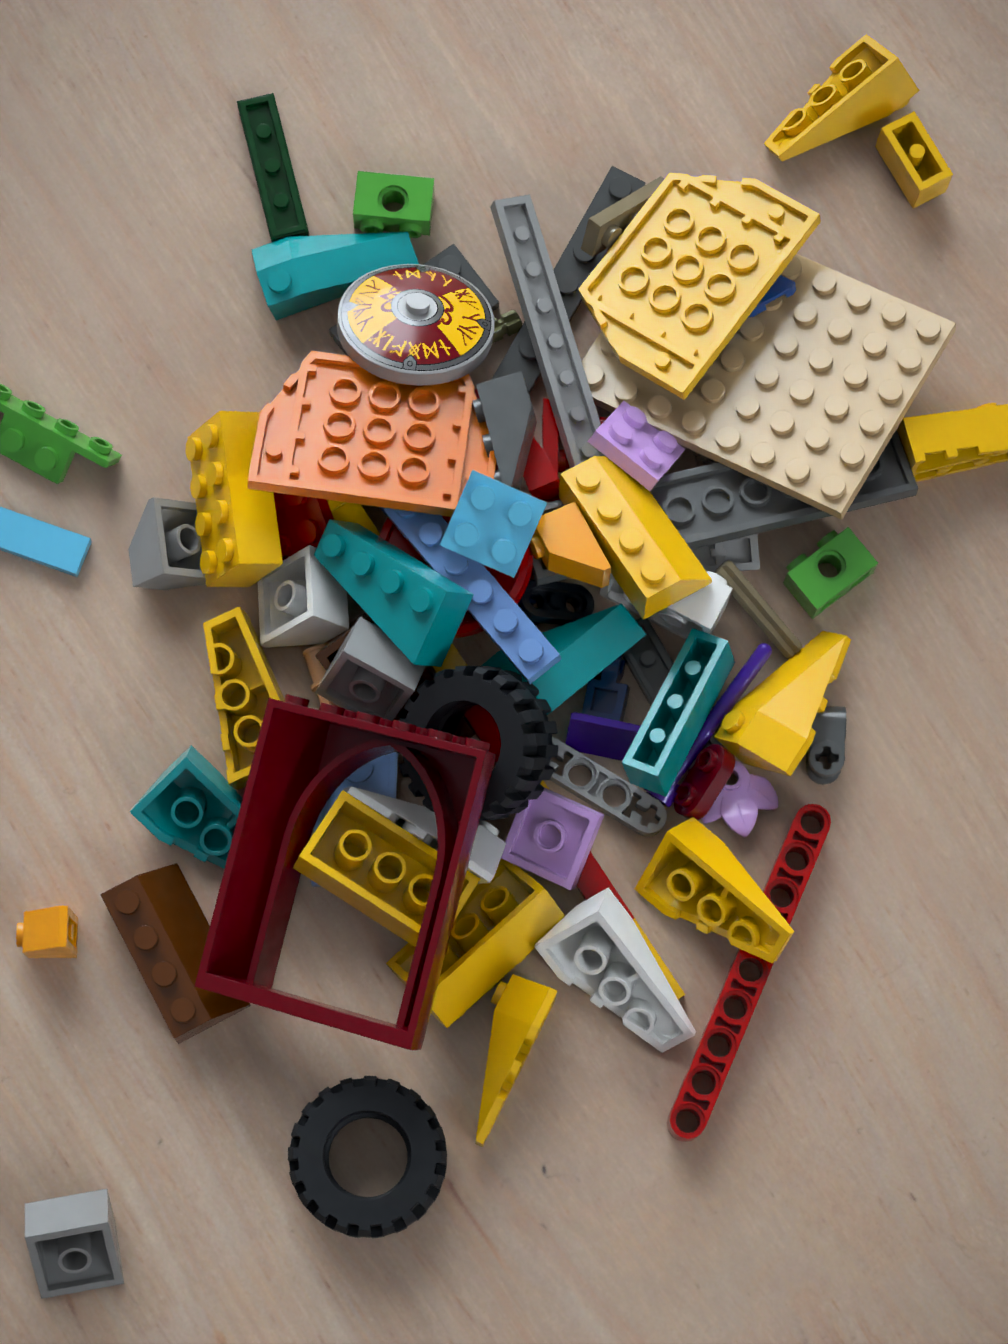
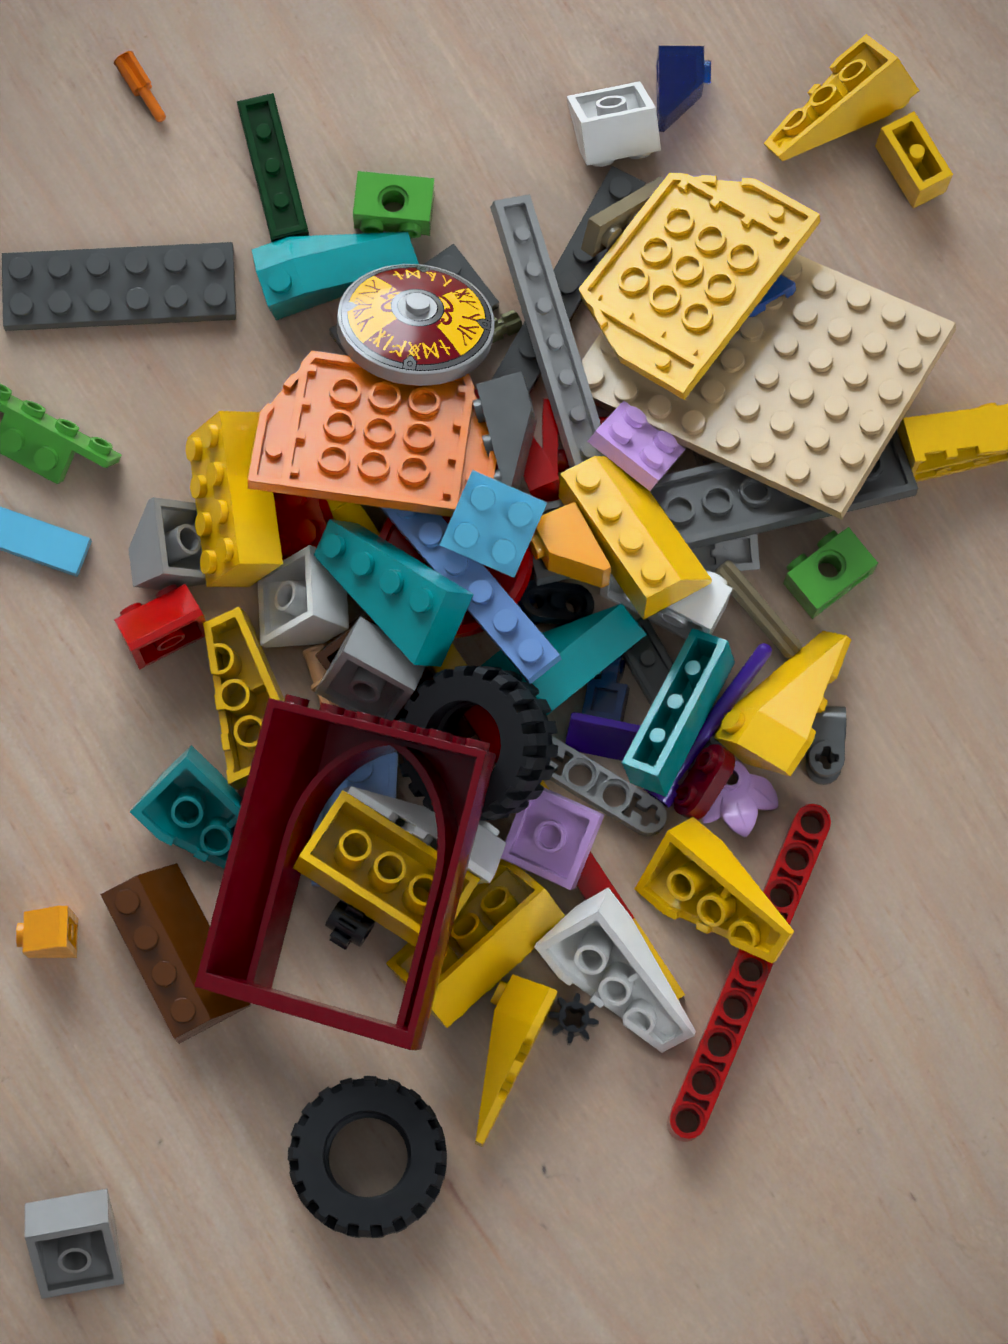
none -> dark grey plate [2,242,236,331]
none -> orange axle [114,51,166,122]
none -> red slope [114,584,206,670]
none -> black gear [325,900,376,950]
none -> black gear [548,993,599,1045]
none -> white slope [567,81,661,167]
none -> clear blue slope [656,46,711,132]

